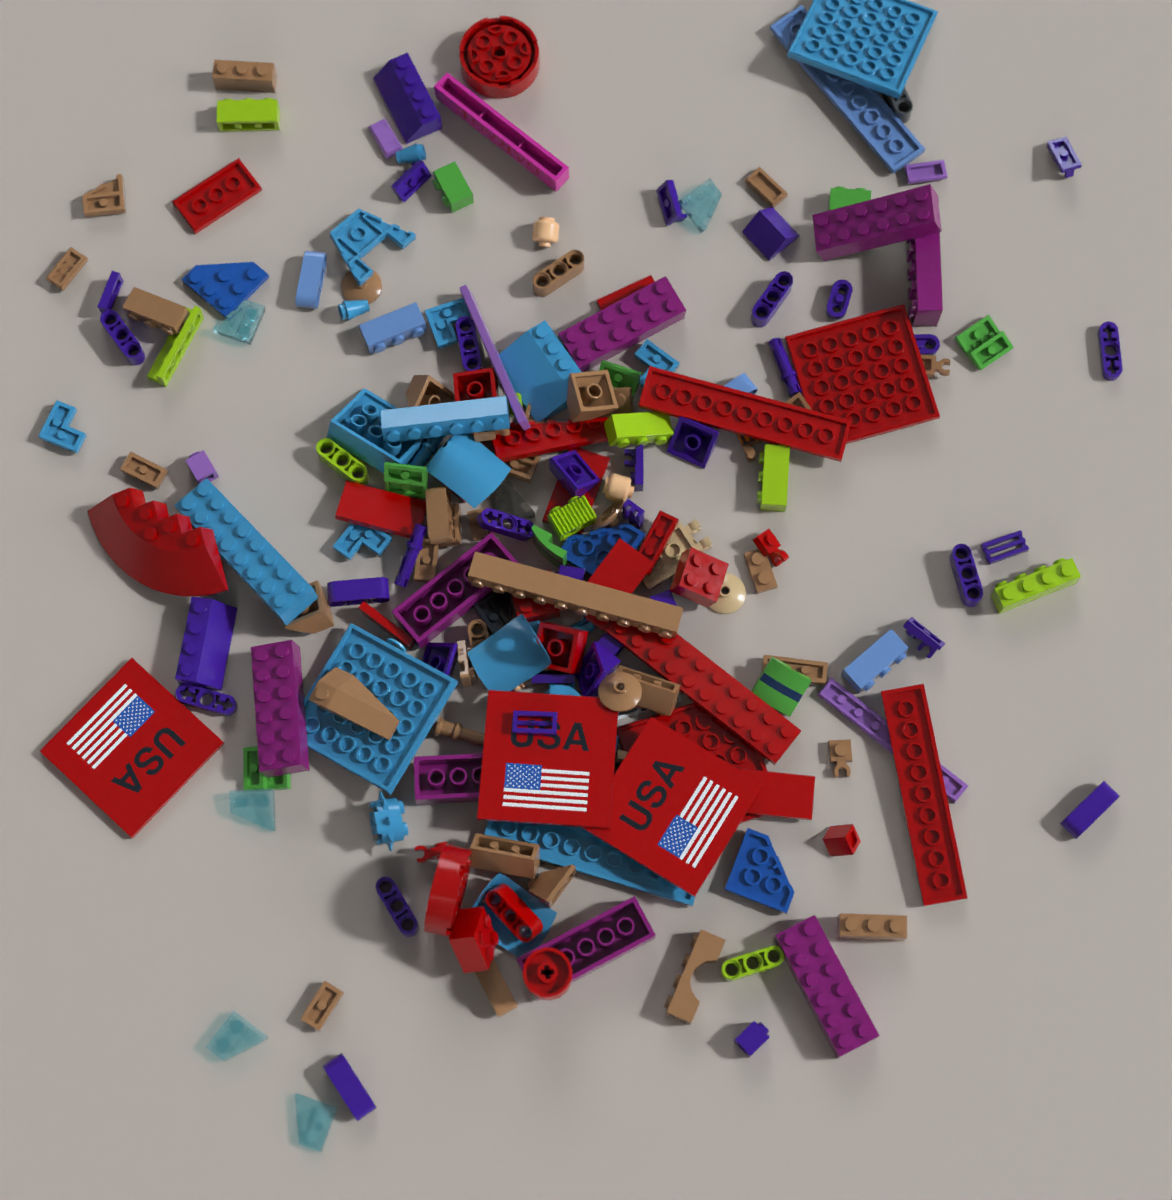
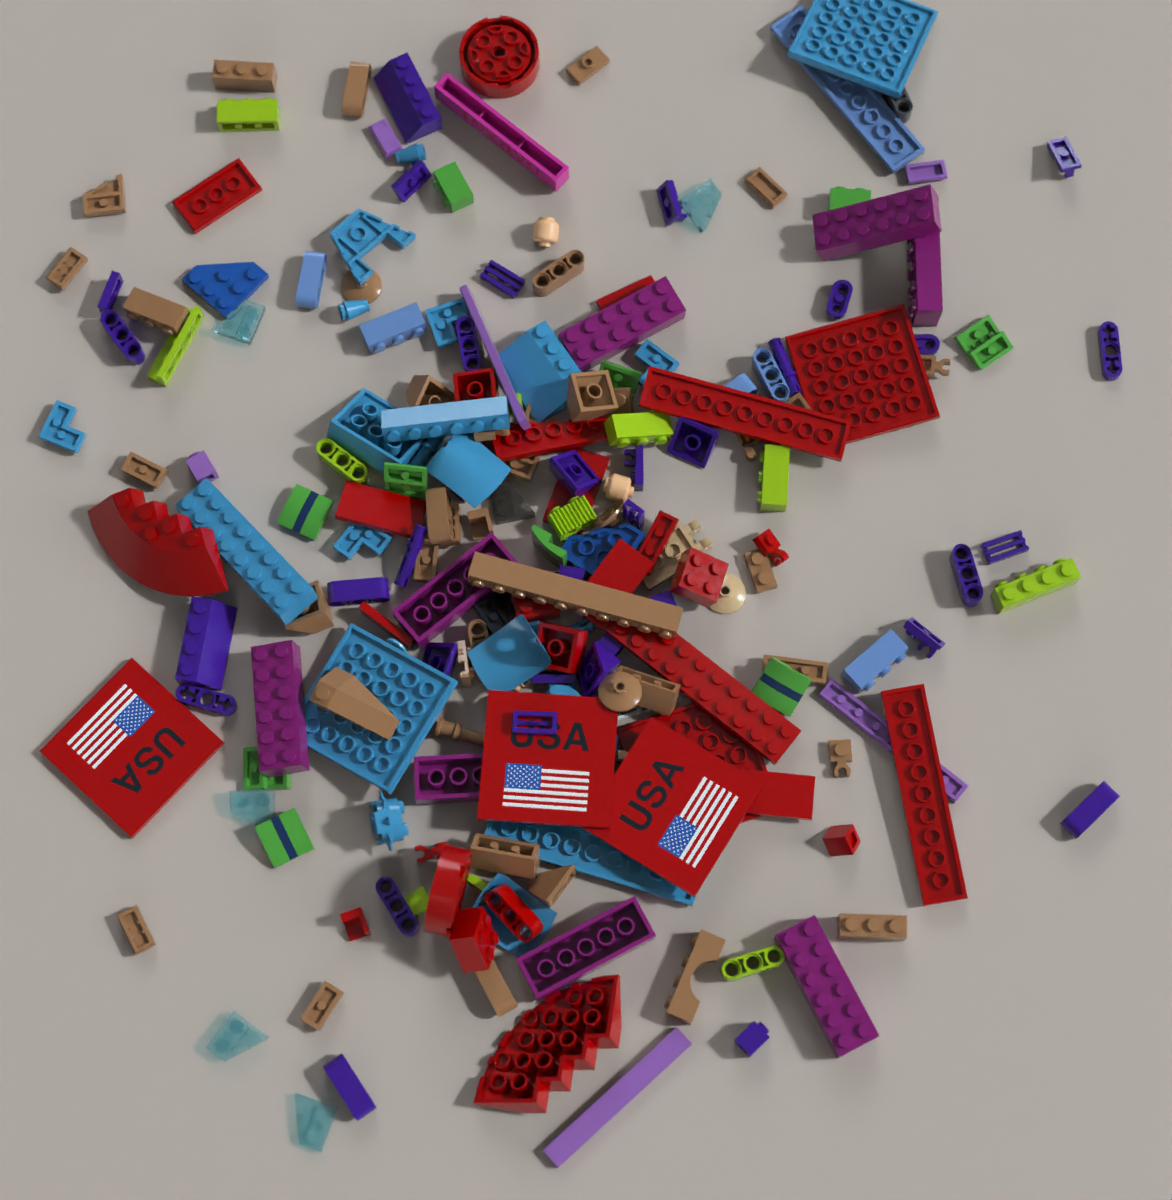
dark purple beam [477,508,534,541] -> none
red wheel [522,947,573,1001] -> none
blue plate [724,828,795,914] -> none
dark purple slope [742,207,800,261] -> none
dark purple beam [751,271,793,328] -> none
none -> medium nougat plate [116,905,156,956]
none -> bright green slope [255,808,314,868]
none -> bright green slope [277,484,335,540]
none -> red panel [340,907,371,941]
none -> medium nougat beam [341,61,371,117]
none -> lime tile [404,886,429,917]
none -> lime tile [467,874,488,894]
none -> red brick [474,975,622,1113]
none -> dark purple tile [480,260,525,299]
none -> medium lavender tile [543,1027,692,1168]
none -> medium nougat plate [567,46,610,86]
none -> medium blue beam [752,348,790,402]

